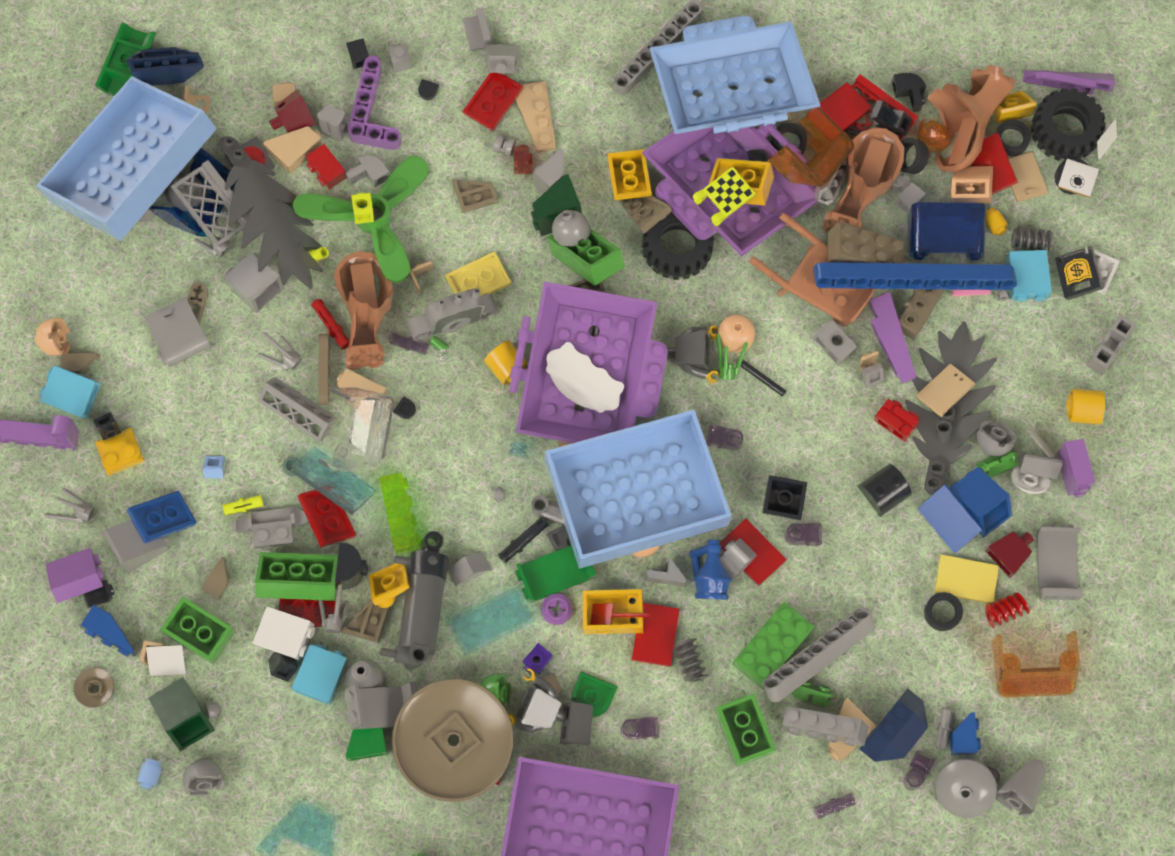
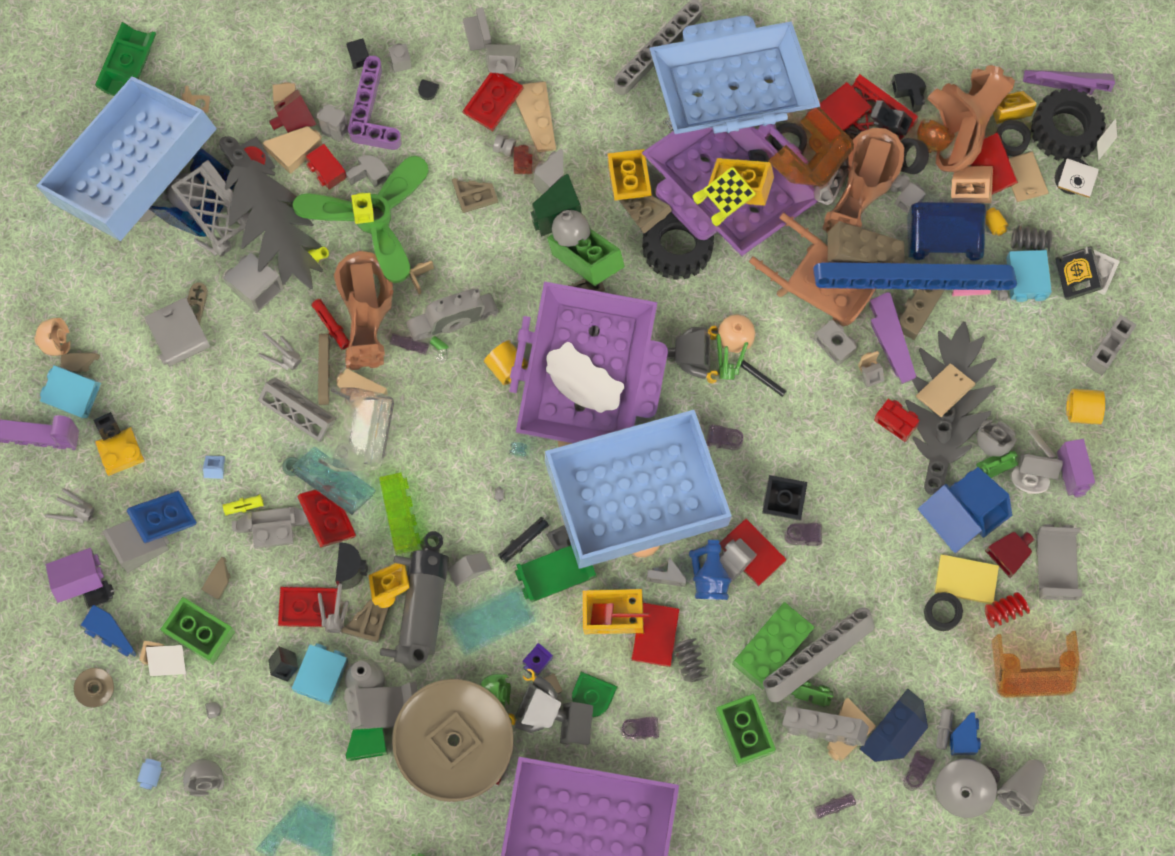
dark blue wedge [127,47,204,86] -> none
dark green slope [148,677,215,751] -> none
white panel [252,607,315,662] -> none
bright green brick [255,552,338,601] -> none
black tile [393,396,416,419] -> none
light yellow tile [445,251,512,296] -> none
light grey piece [531,496,565,526] -> none
medium lavender gear [541,594,573,625] -> none
black brick [857,464,912,517] -> none

